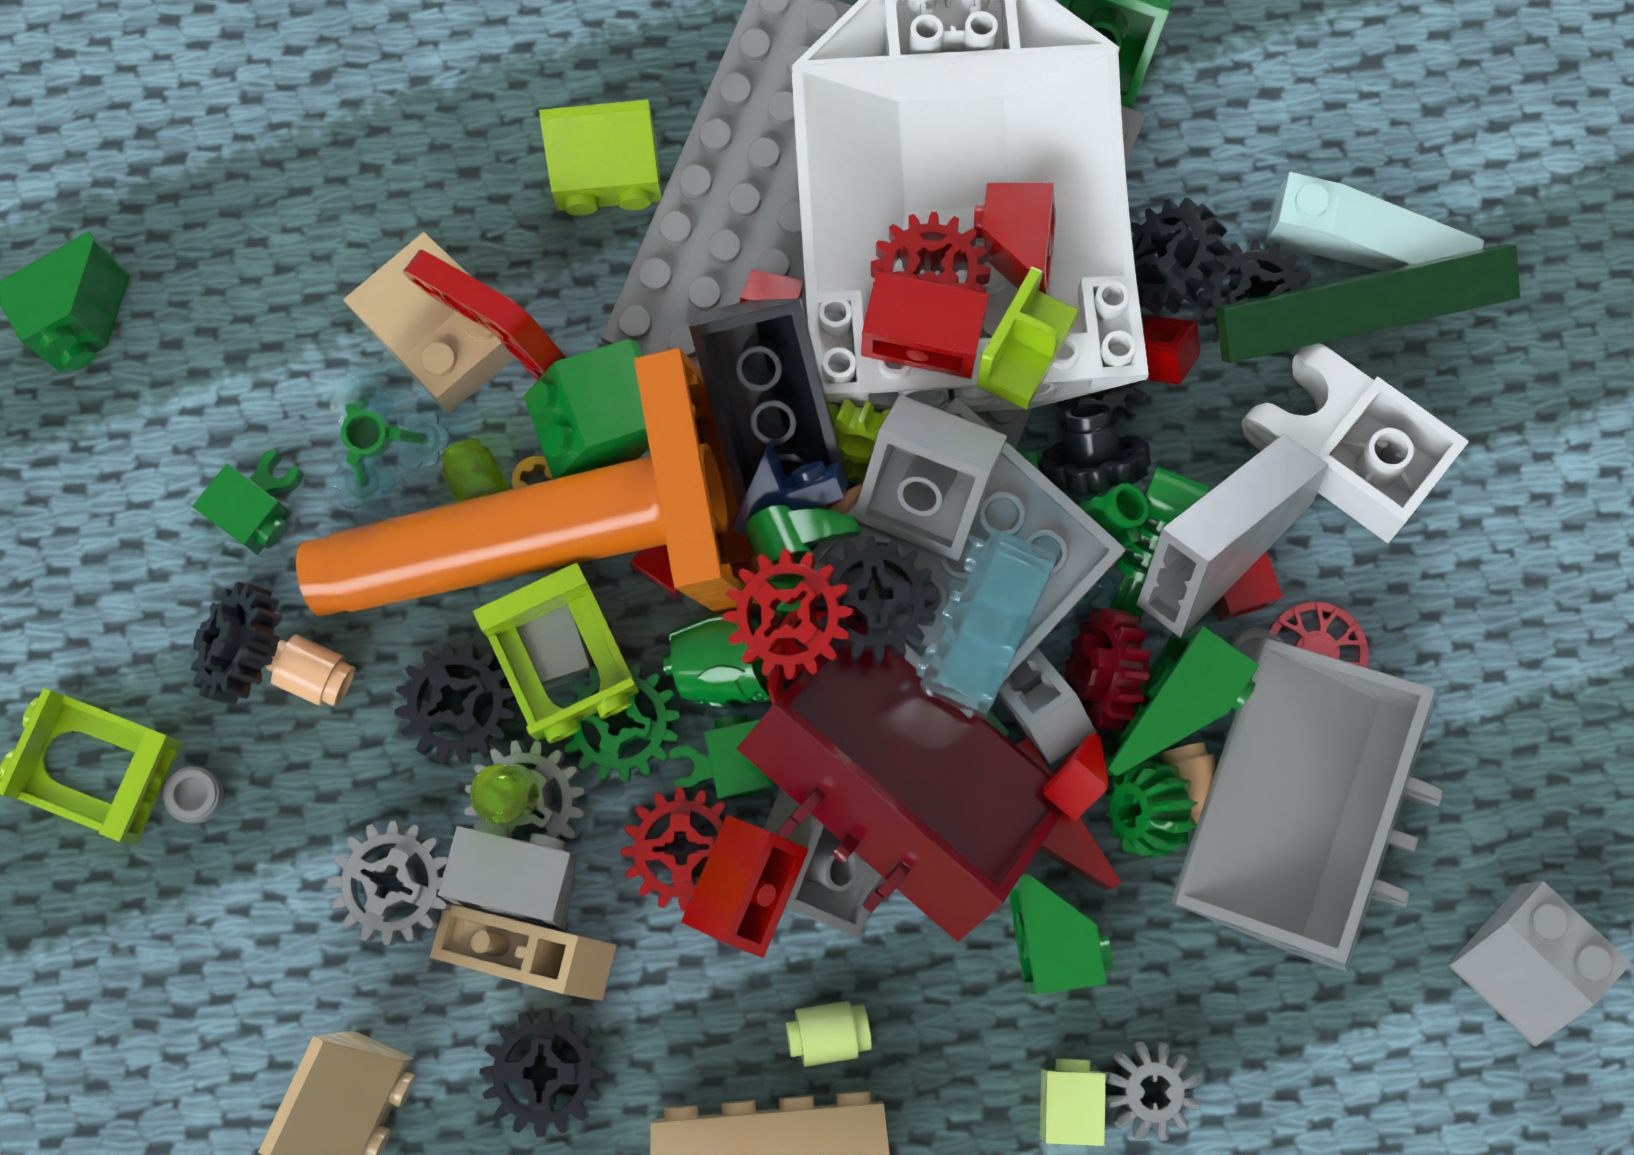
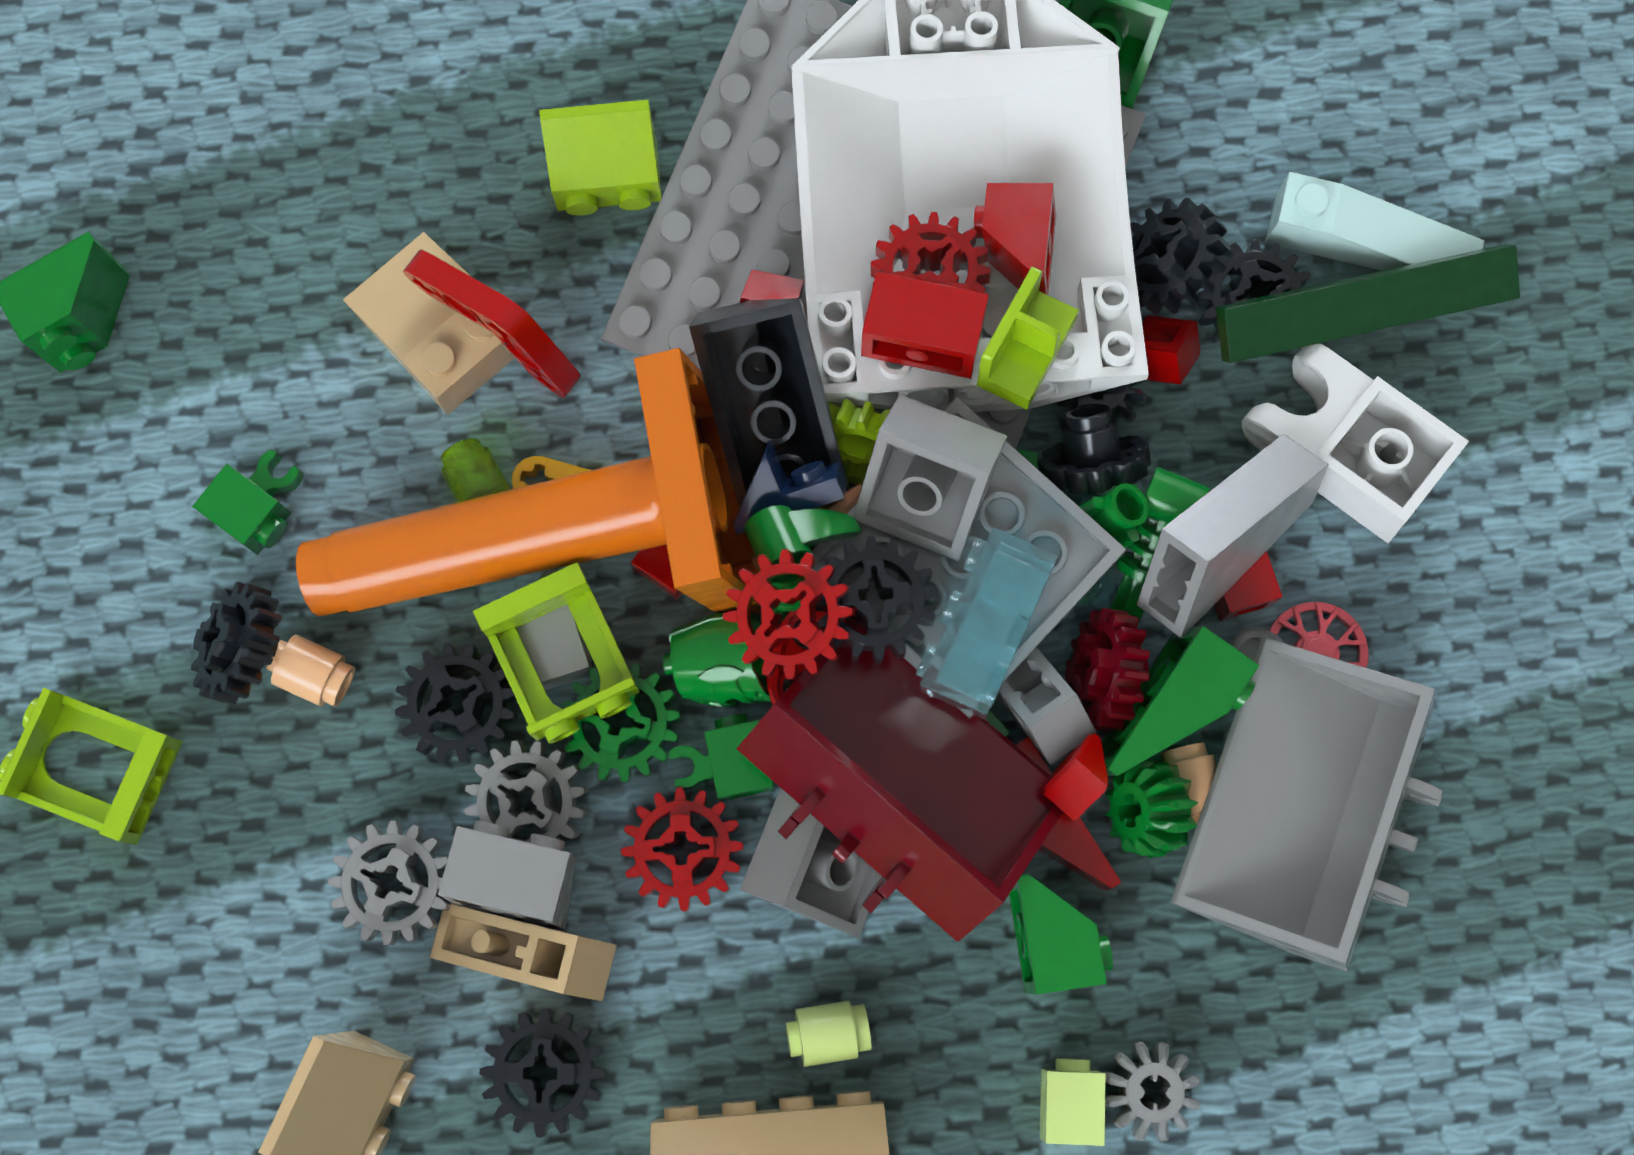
light grey tile [163,766,224,824] -> none
clear light blue plant [329,374,451,509] -> none
clear neon green brick [470,763,539,823] -> none
green slope [523,339,649,479] -> none
red brick [681,815,809,958] -> none
light grey slope [1448,881,1632,1046] -> none

